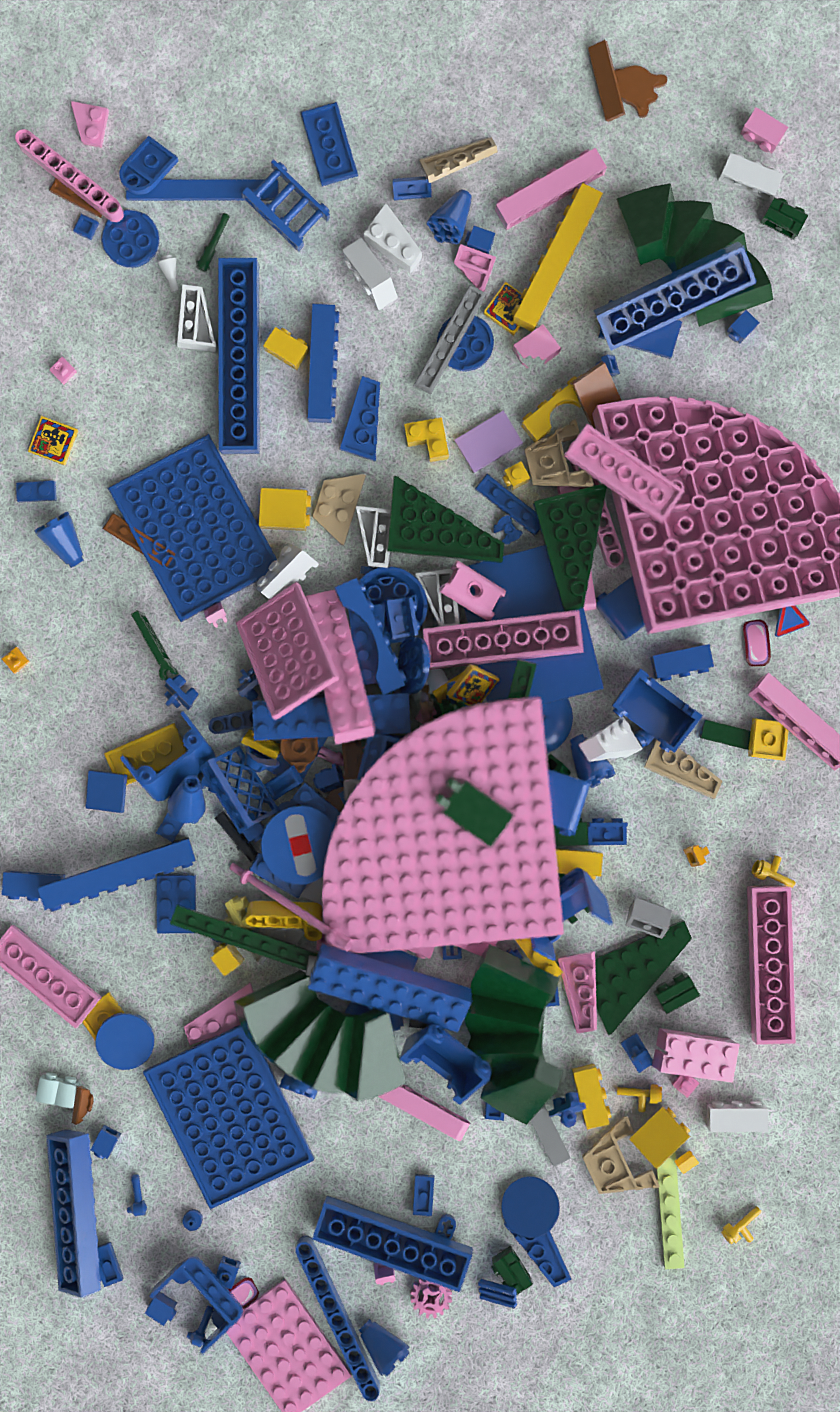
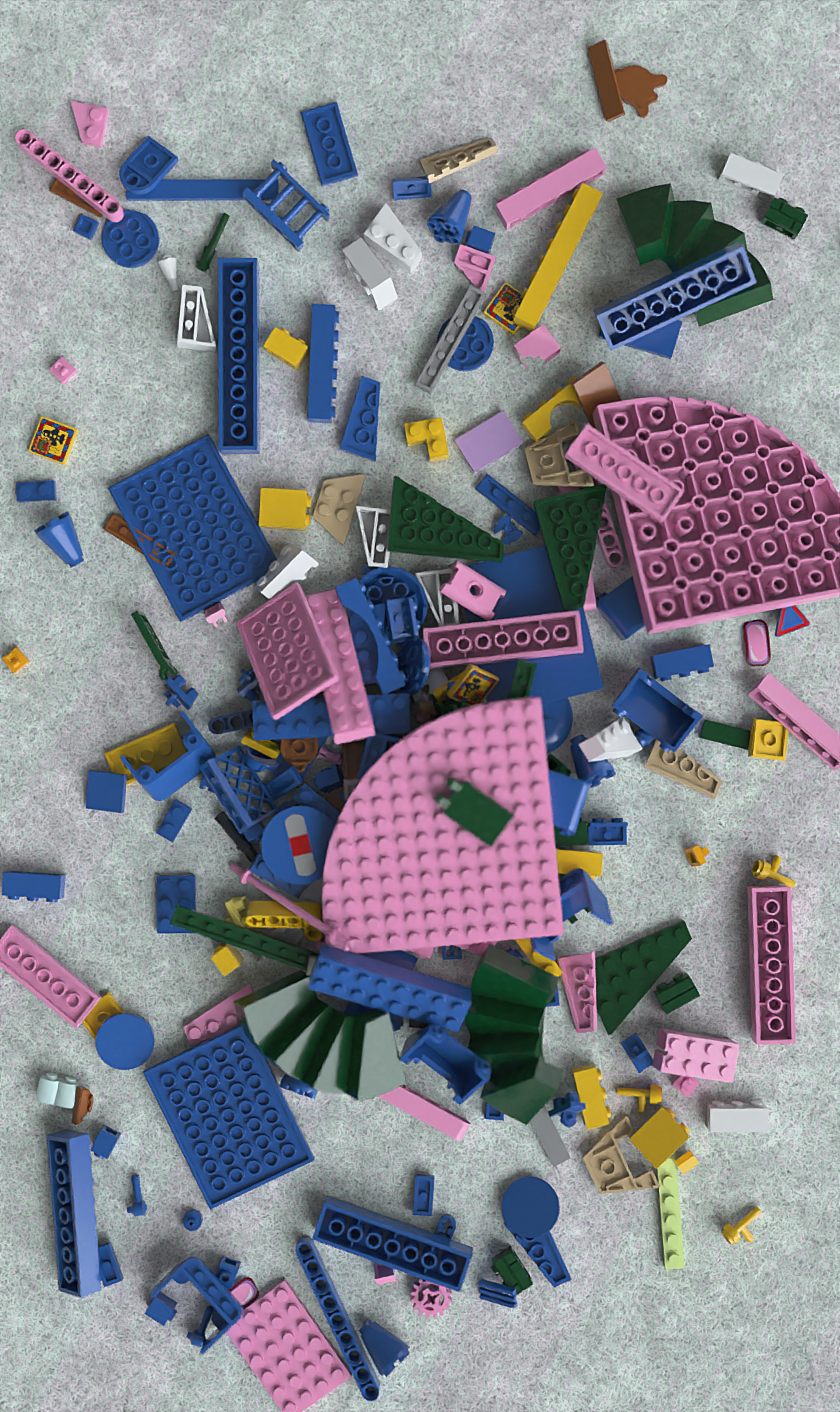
blue brick [37,837,196,912] -> none
blue cone [167,776,206,824] -> none
yellow brick [502,461,530,490] -> none
blue tile [595,354,620,377] -> none
light grey brick [626,897,672,939] -> none
blue brick [727,310,760,344] -> none
bright pink brick [740,107,788,153] -> none

